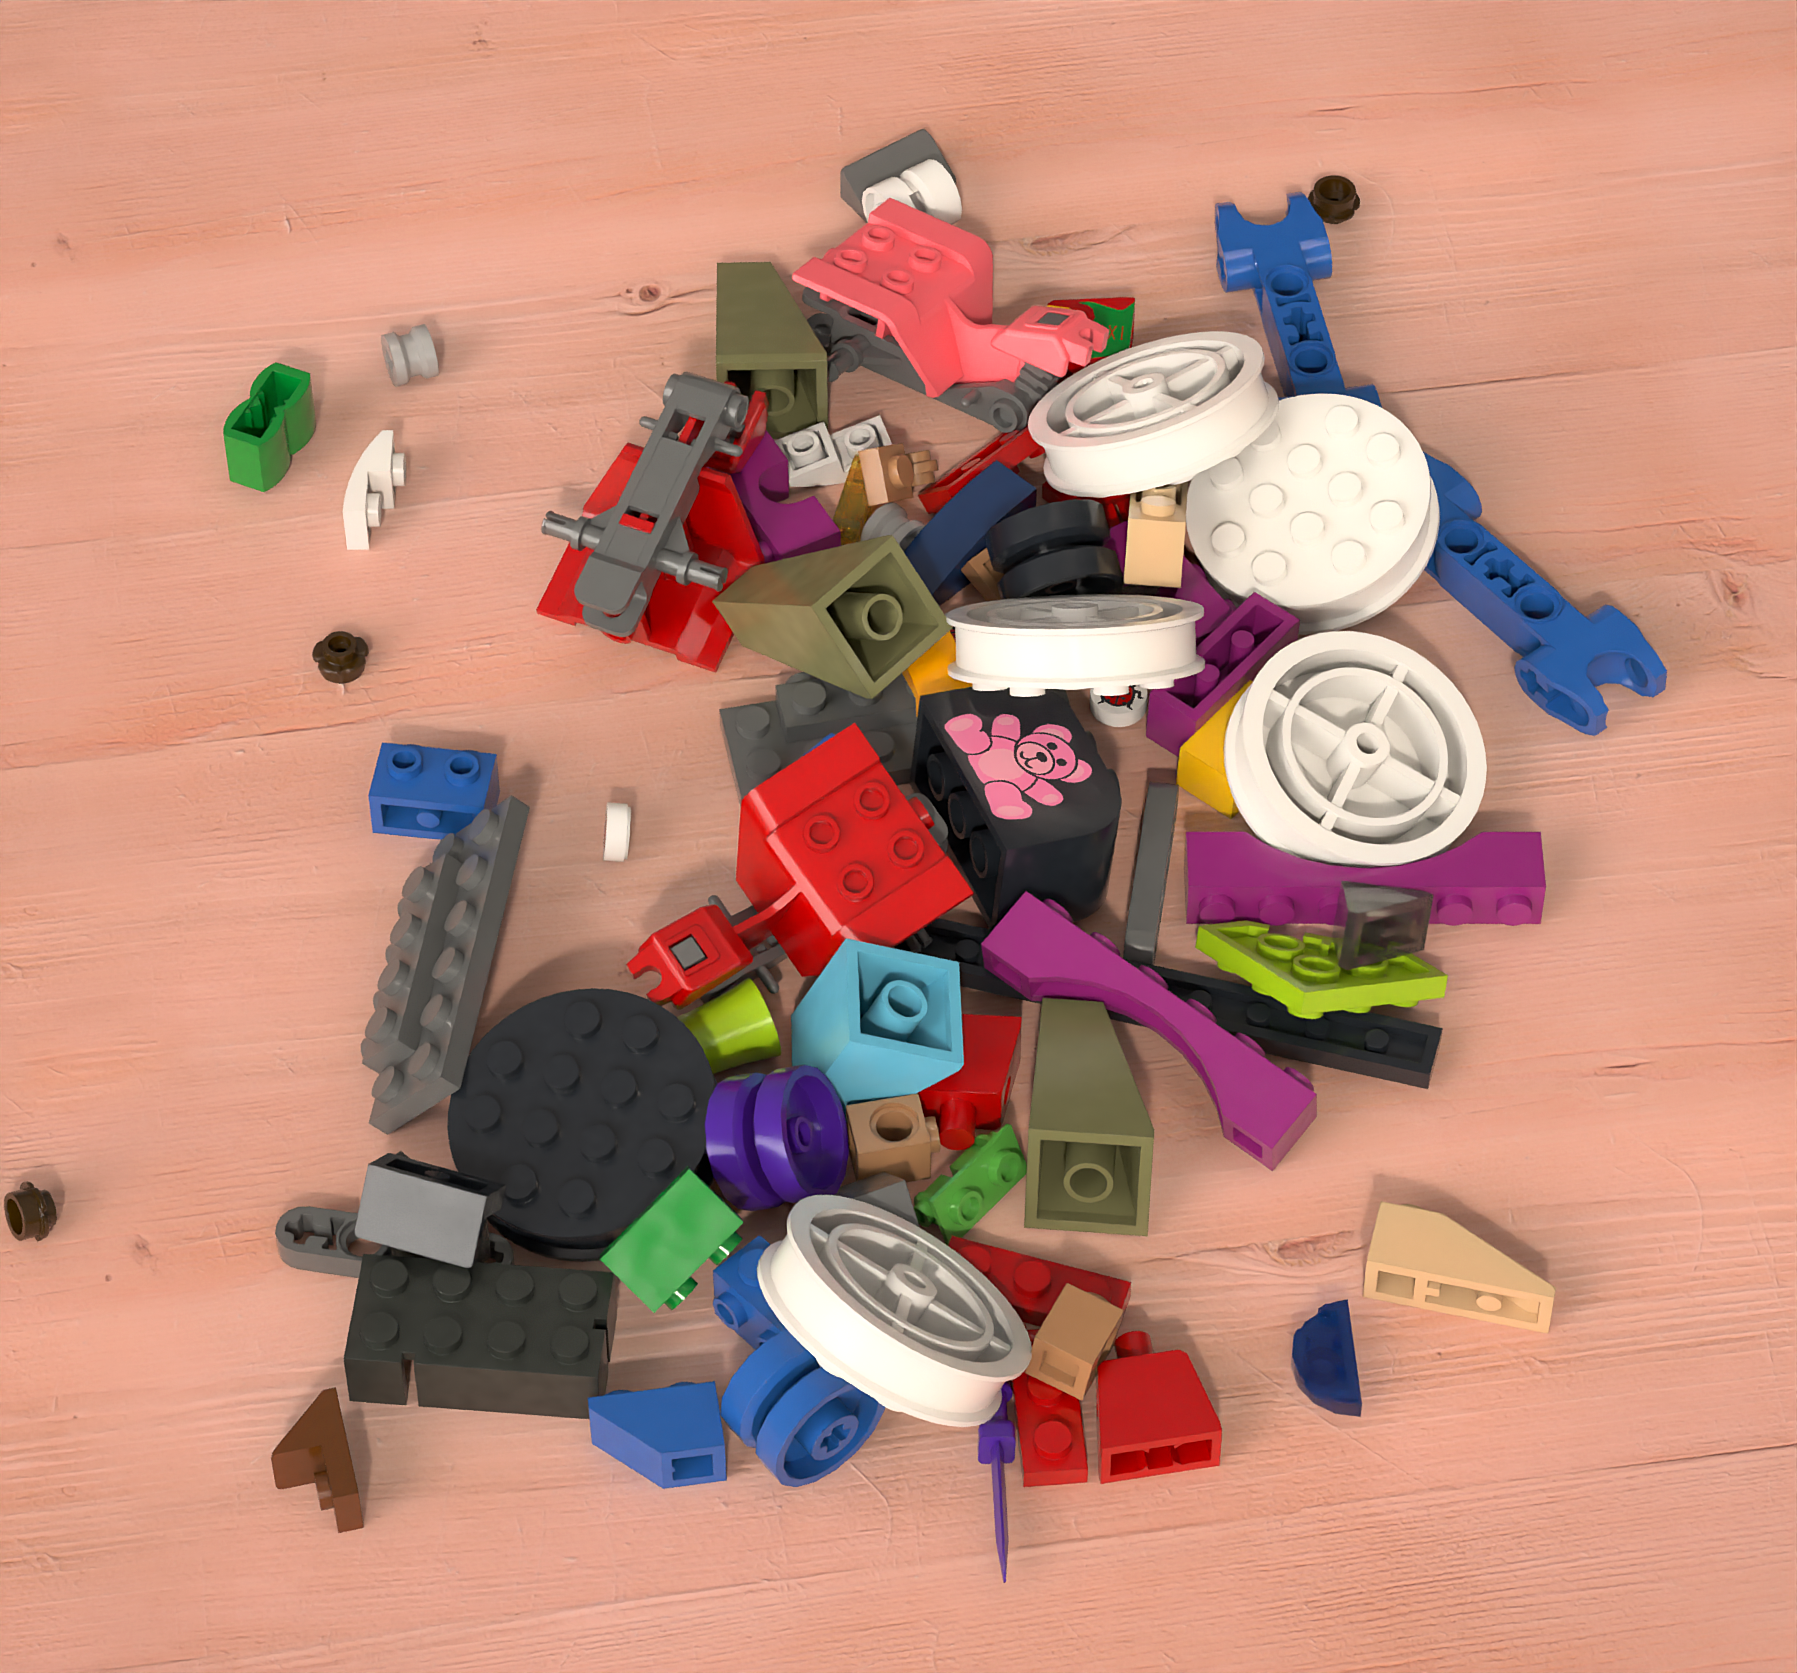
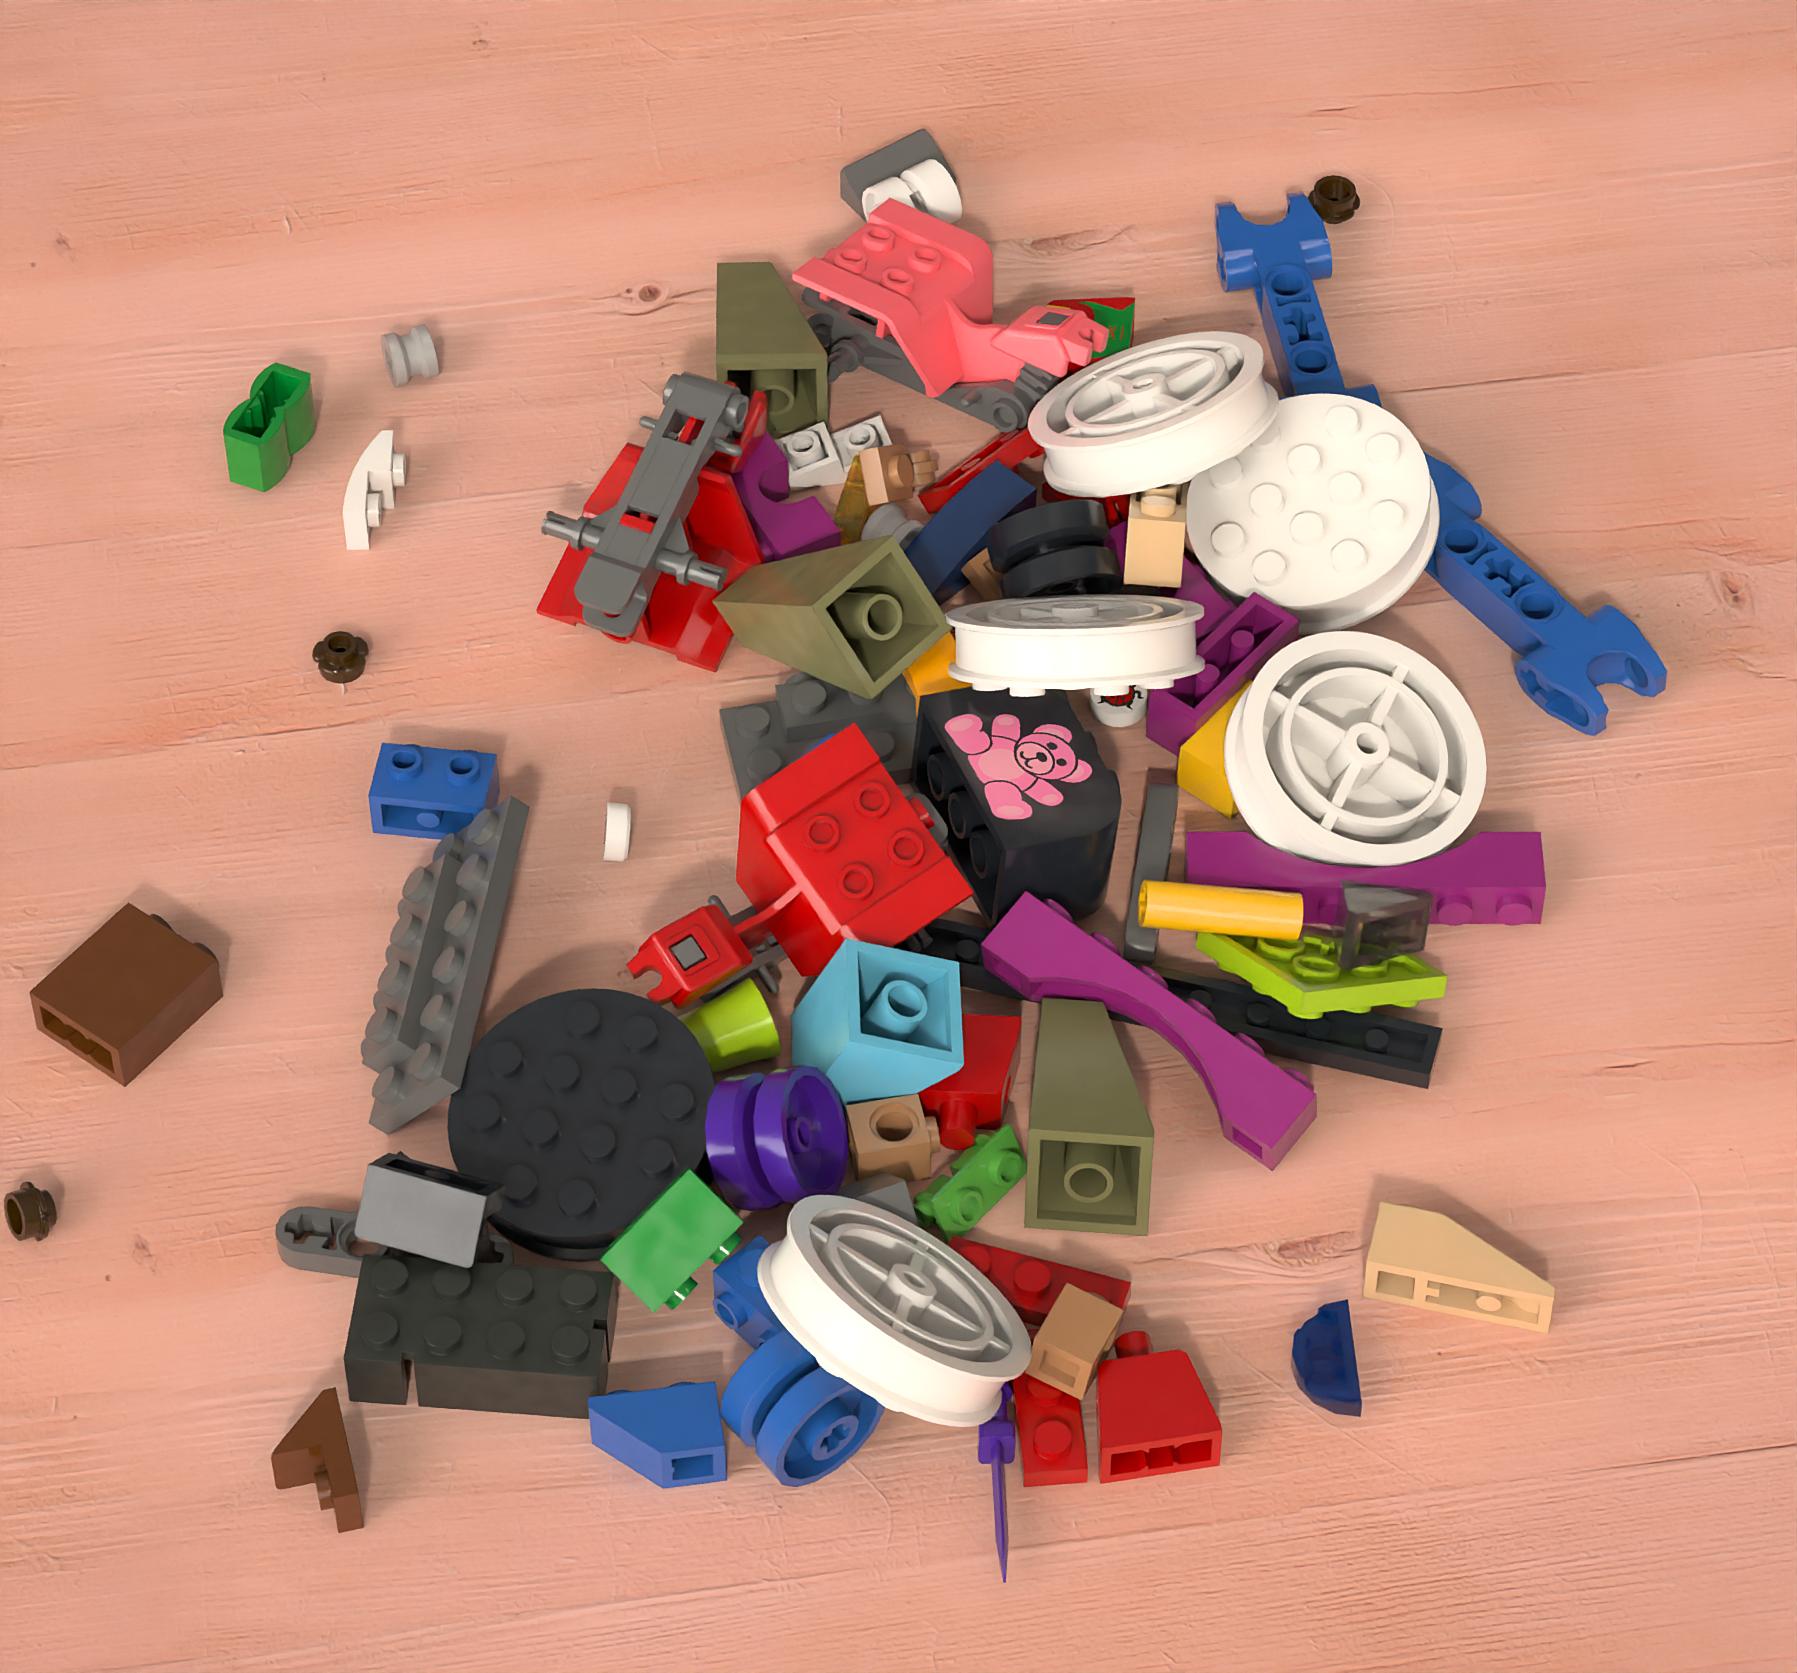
none -> reddish brown brick [29,902,223,1087]
none -> yellow piece [1138,880,1303,940]

